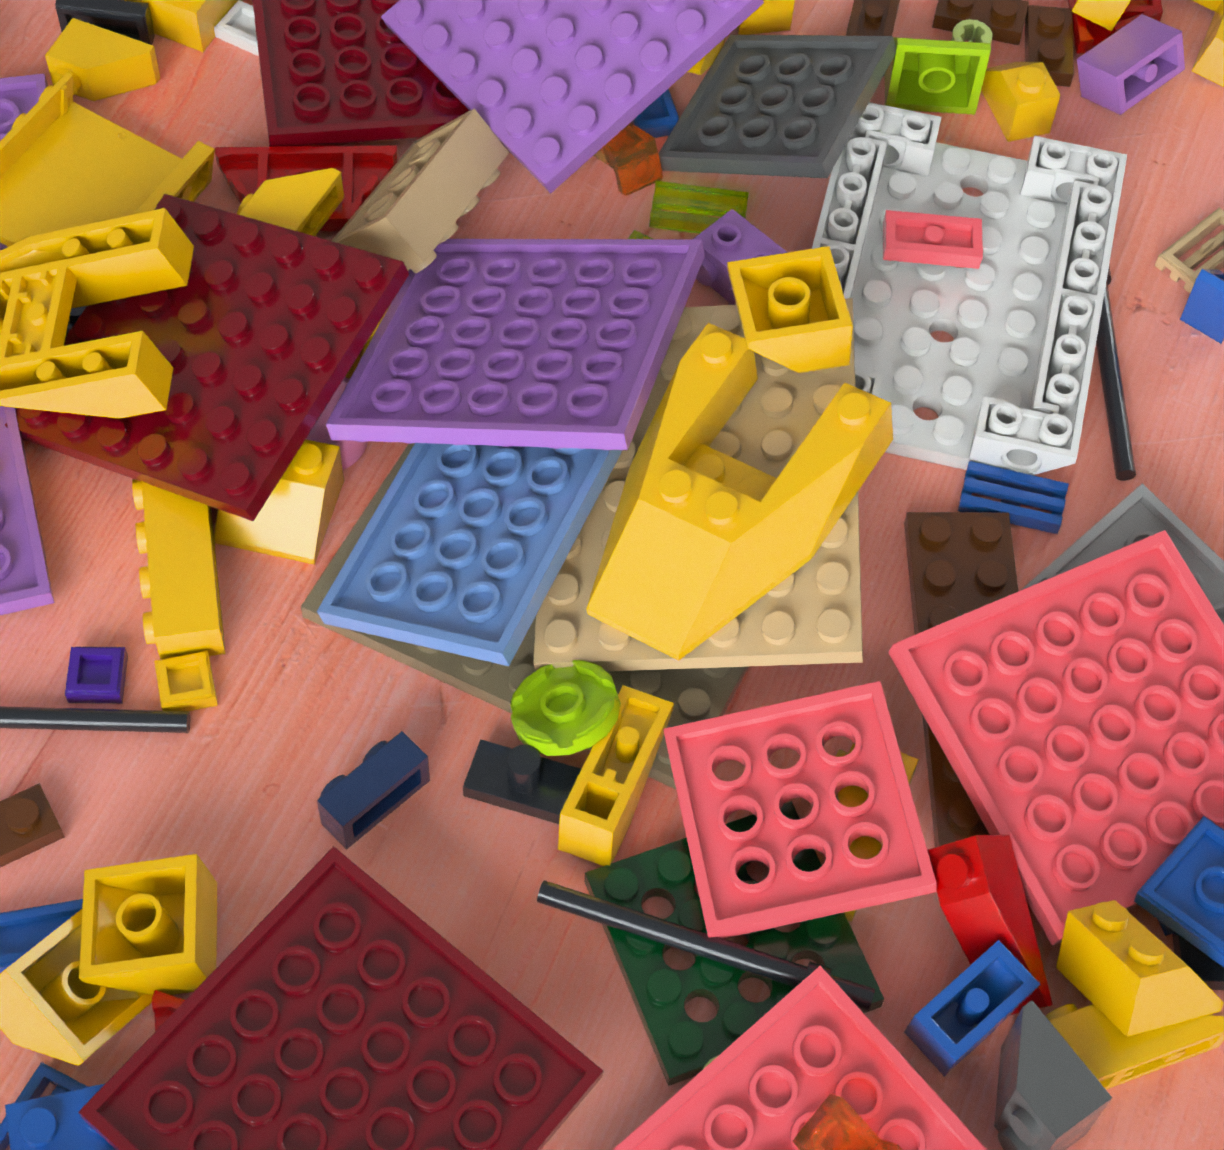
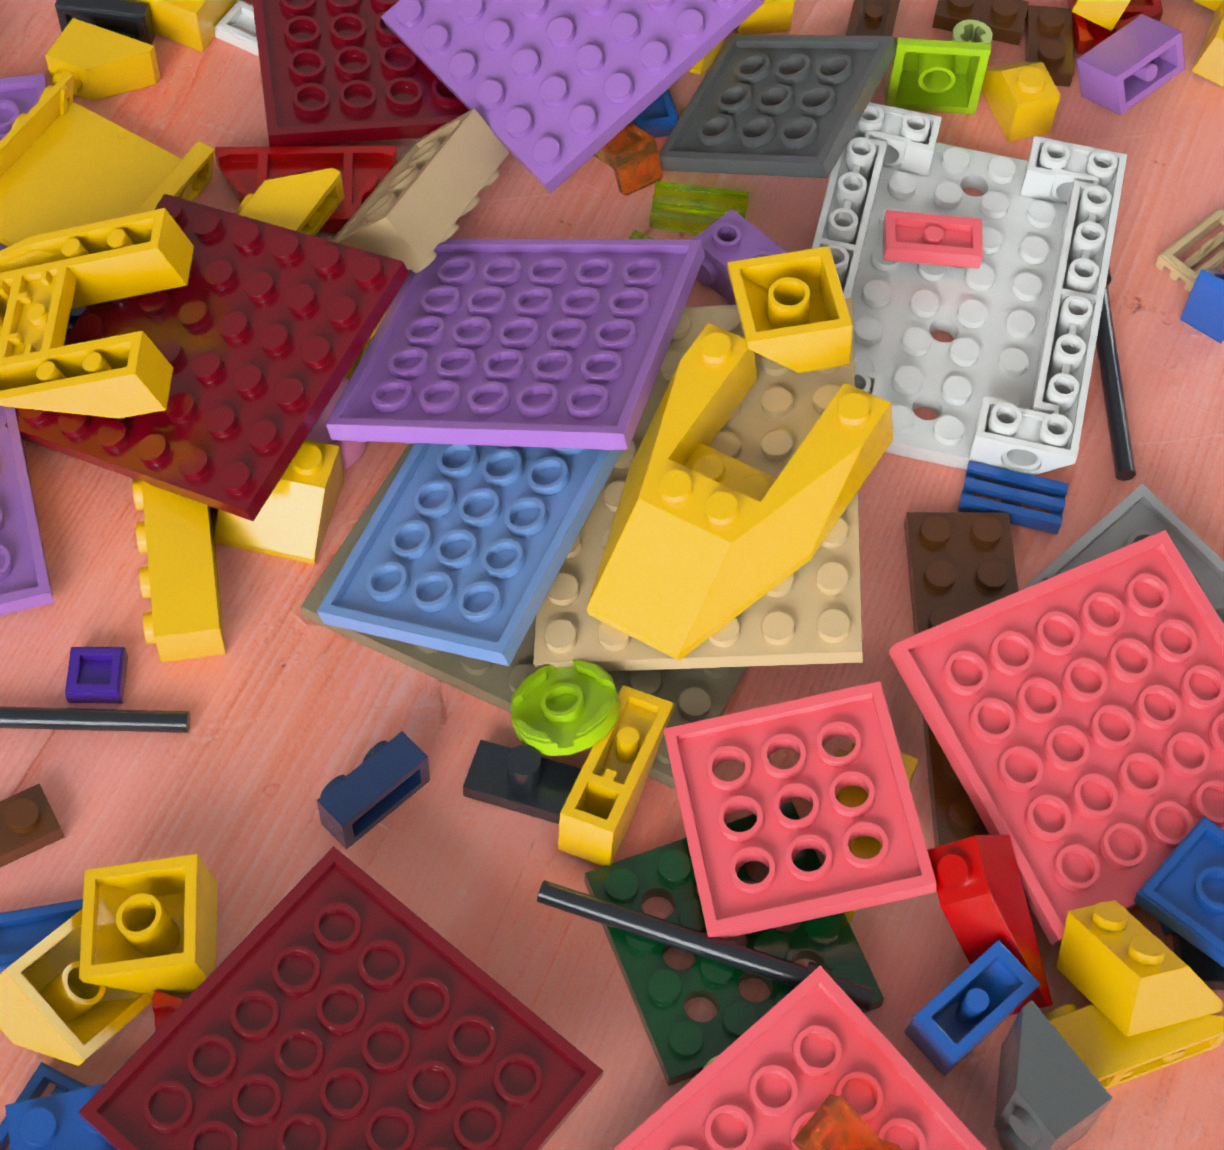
yellow tile [154,650,218,711] -> none

